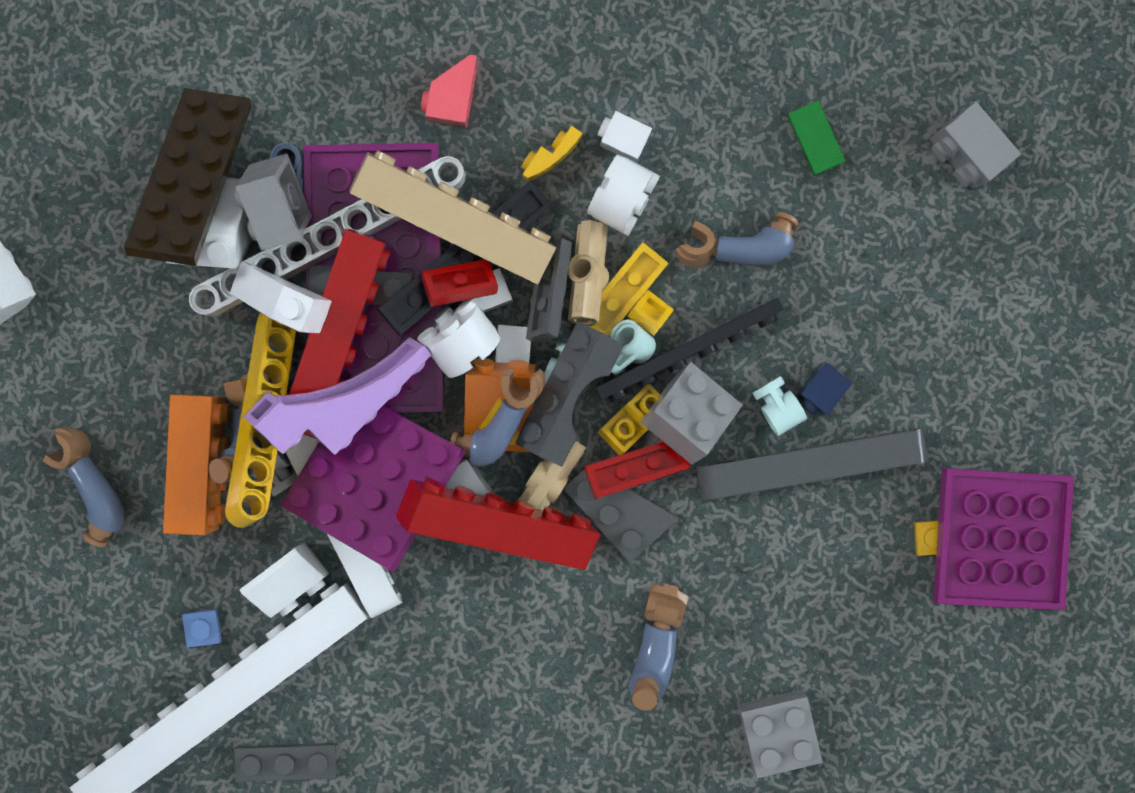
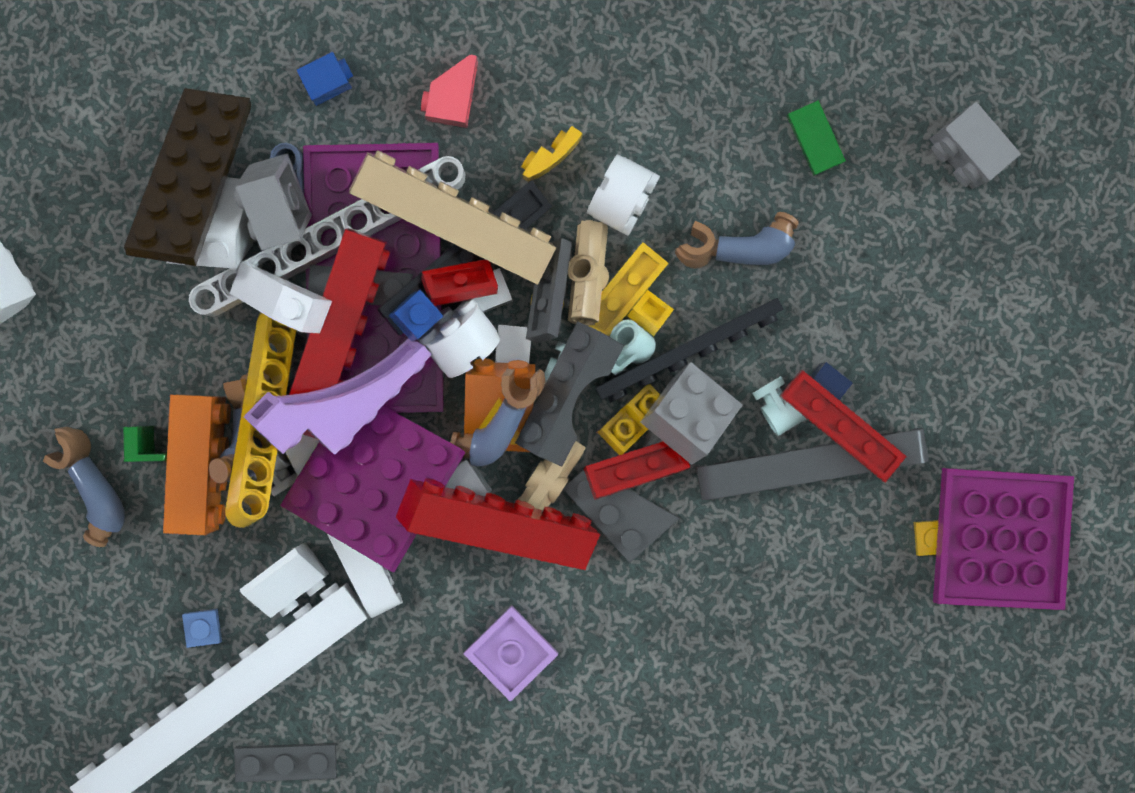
white brick [597,111,652,163] -> none
piece [628,584,688,711] -> none
light grey brick [737,690,823,778] -> none
none -> green panel [123,425,167,462]
none -> blue brick [297,52,353,106]
none -> blue brick [388,290,443,341]
none -> lavender plate [463,605,558,702]
none -> red tile [779,370,907,483]

